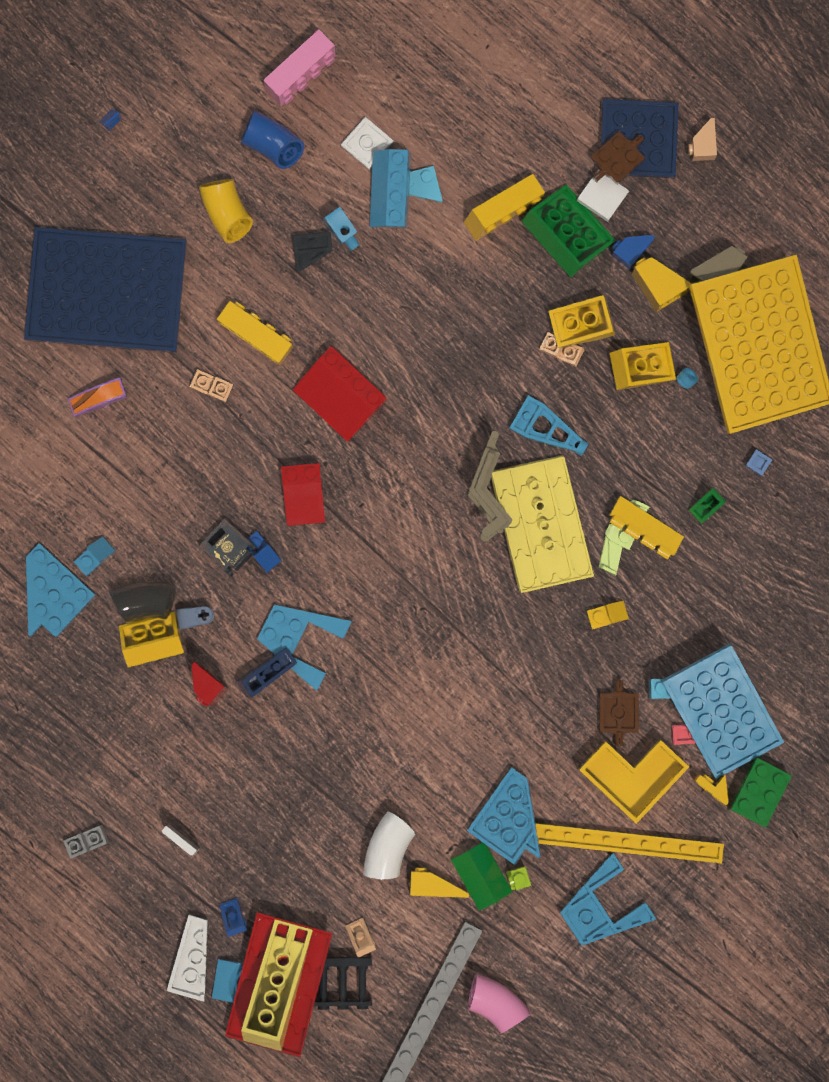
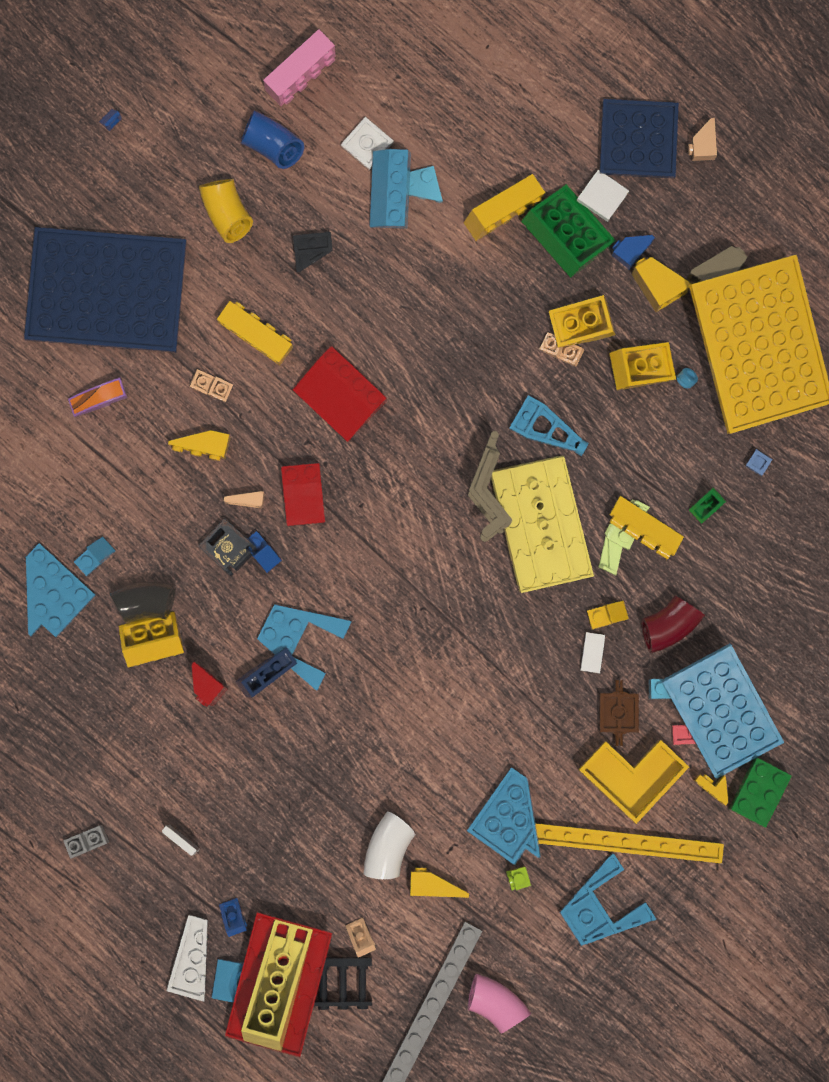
sand blue piece [176,606,214,629] -> none
dark azure torso [322,207,360,251] -> none
green slope [451,842,512,911] -> none
reddish brown plate [591,131,645,185] -> none
none -> yellow slope [168,430,231,461]
none -> light nougat slope [224,491,265,509]
none -> white tile [580,632,605,673]
none -> dark red brick [641,596,705,653]

